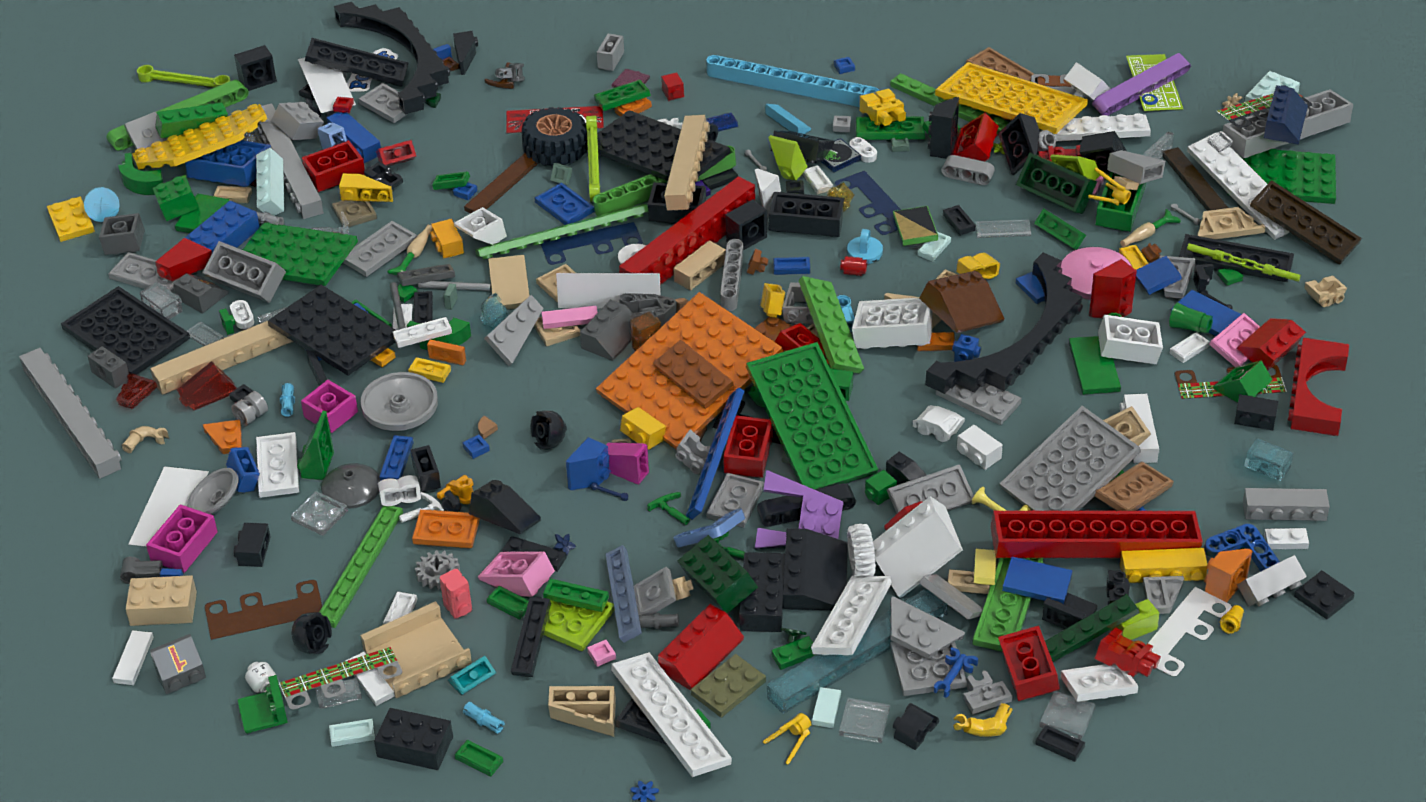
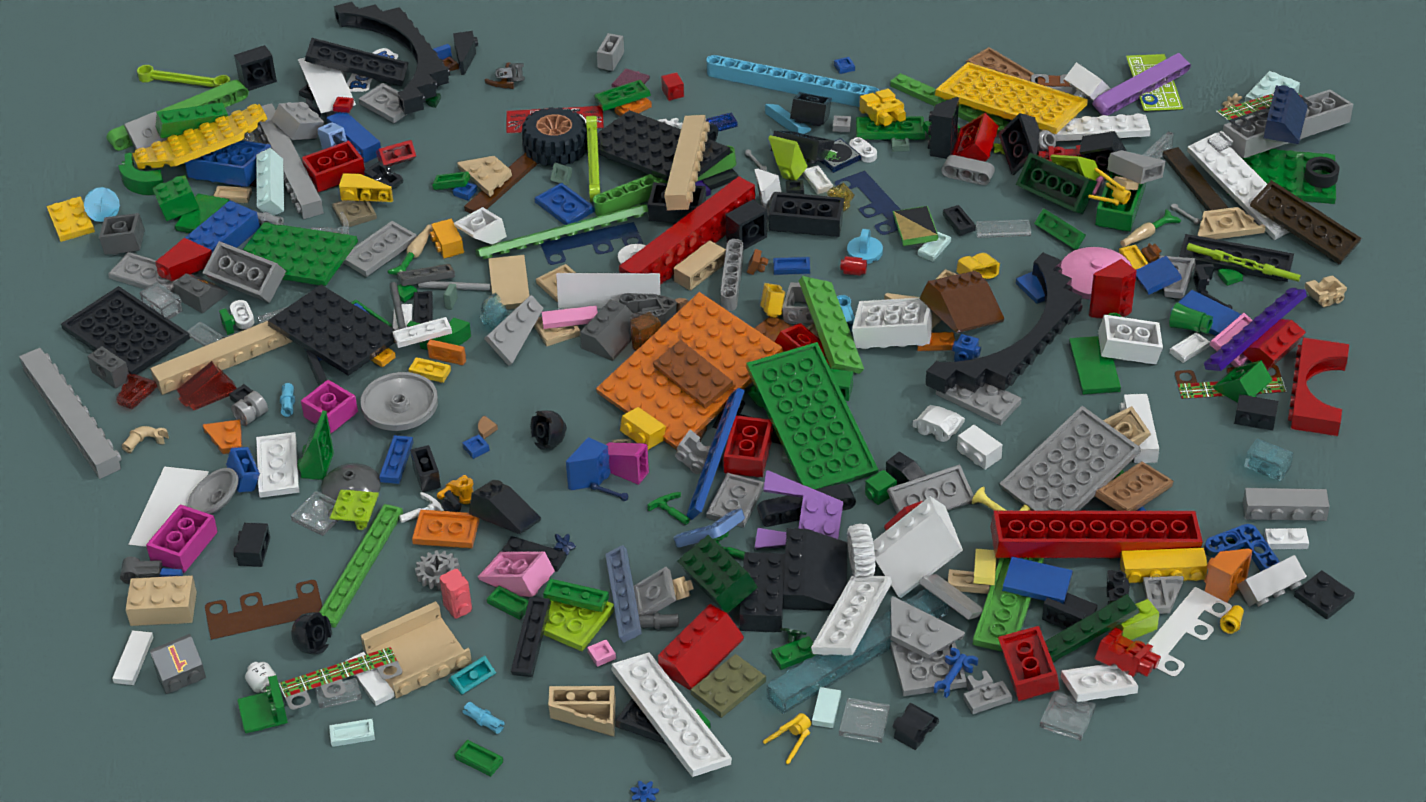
black brick [374,708,453,770] -> none
white brick [378,475,421,506] -> none
white tile [383,592,417,624] -> none
yellow arm [953,703,1013,737] -> none
black tile [1035,725,1085,762] -> none
none -> lime hinge [330,490,379,530]
none -> tan wing [457,156,512,196]
none -> black brick [790,92,832,126]
none -> dark purple plate [1204,288,1307,371]
none -> black tyre [1304,157,1340,188]

